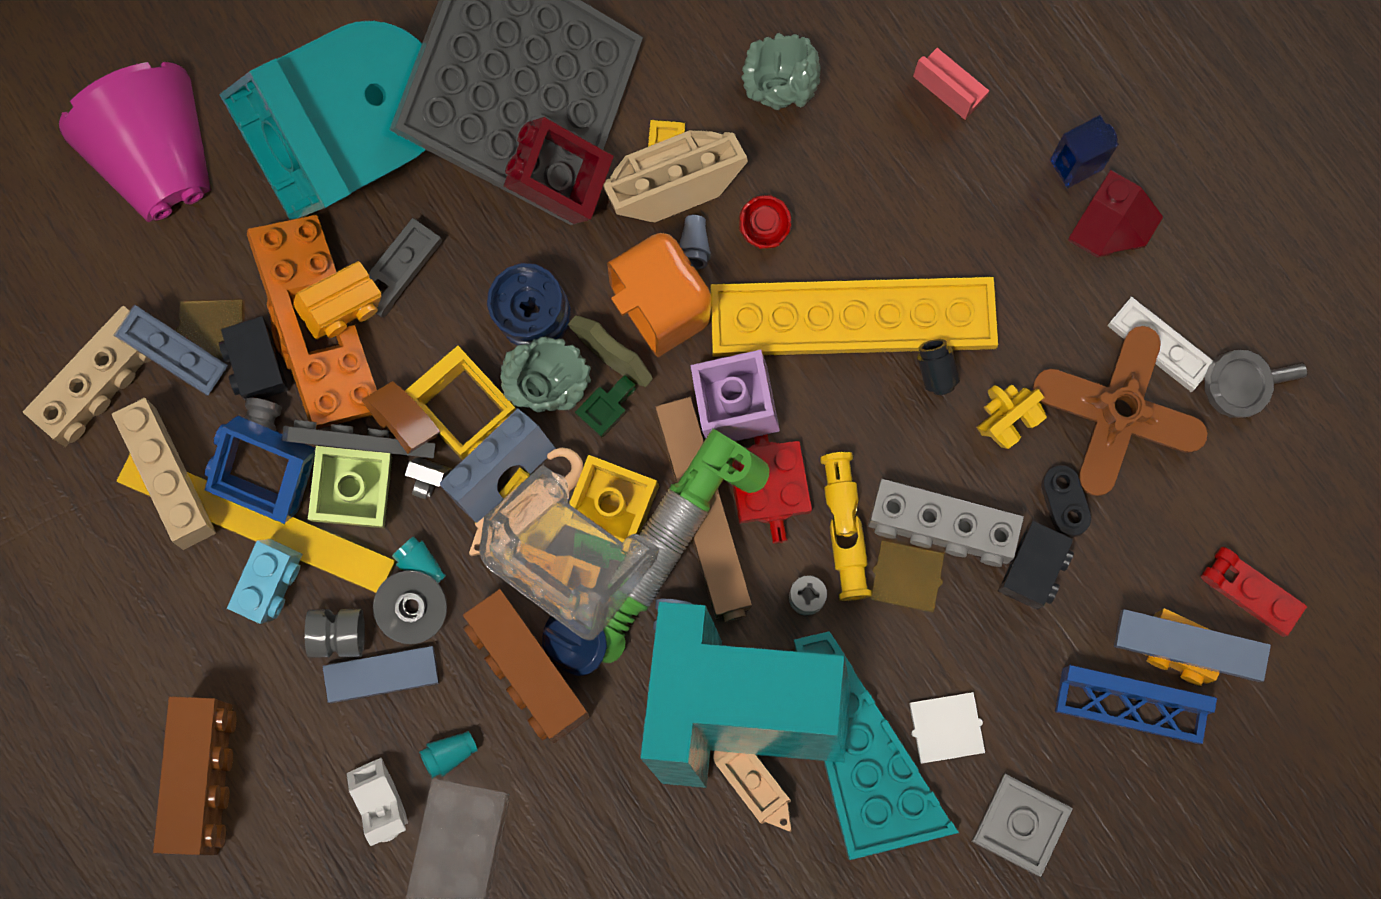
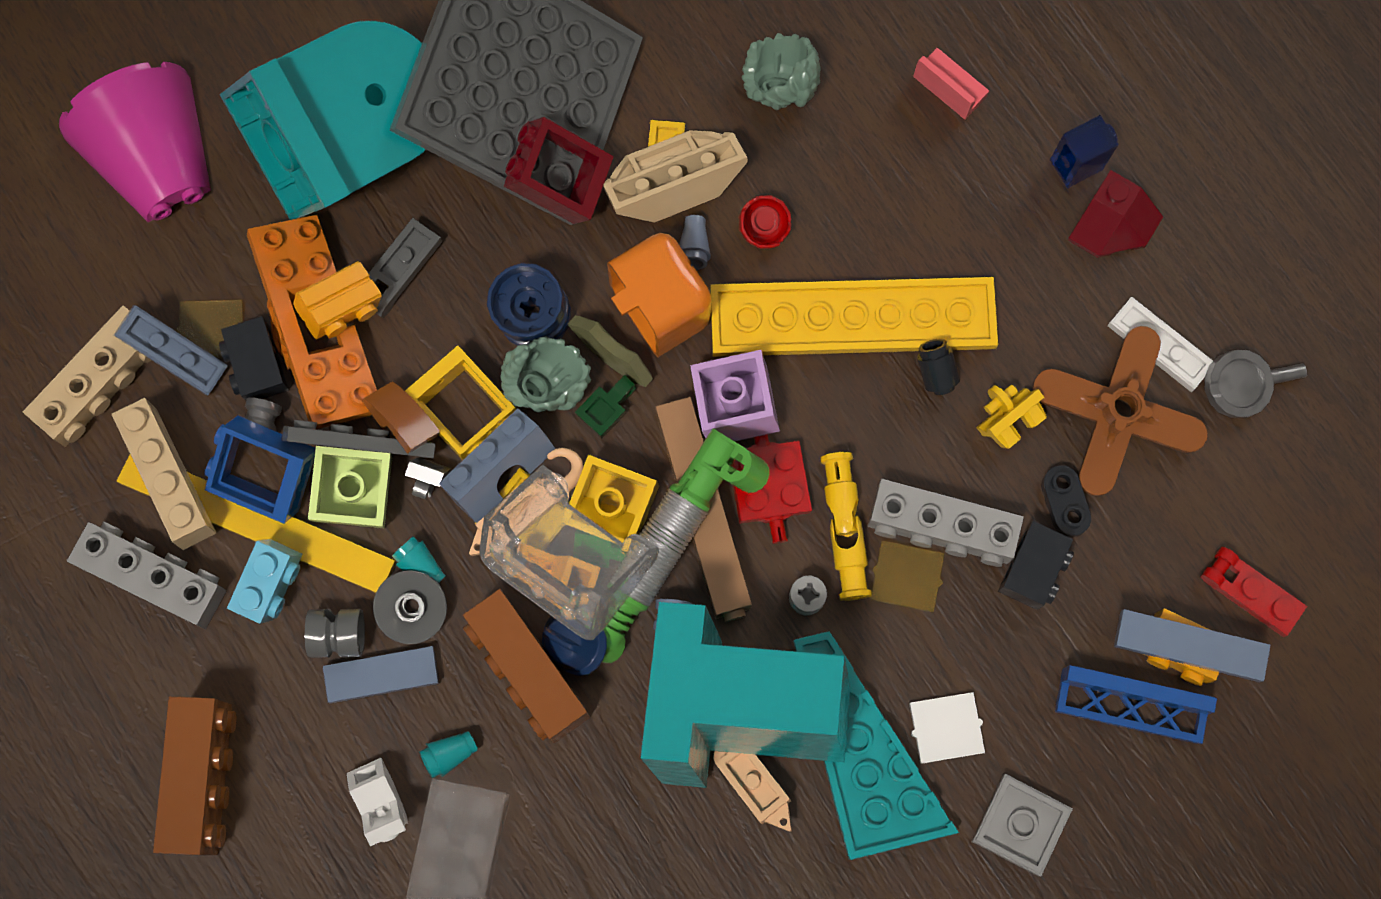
none -> light grey brick [67,521,227,630]

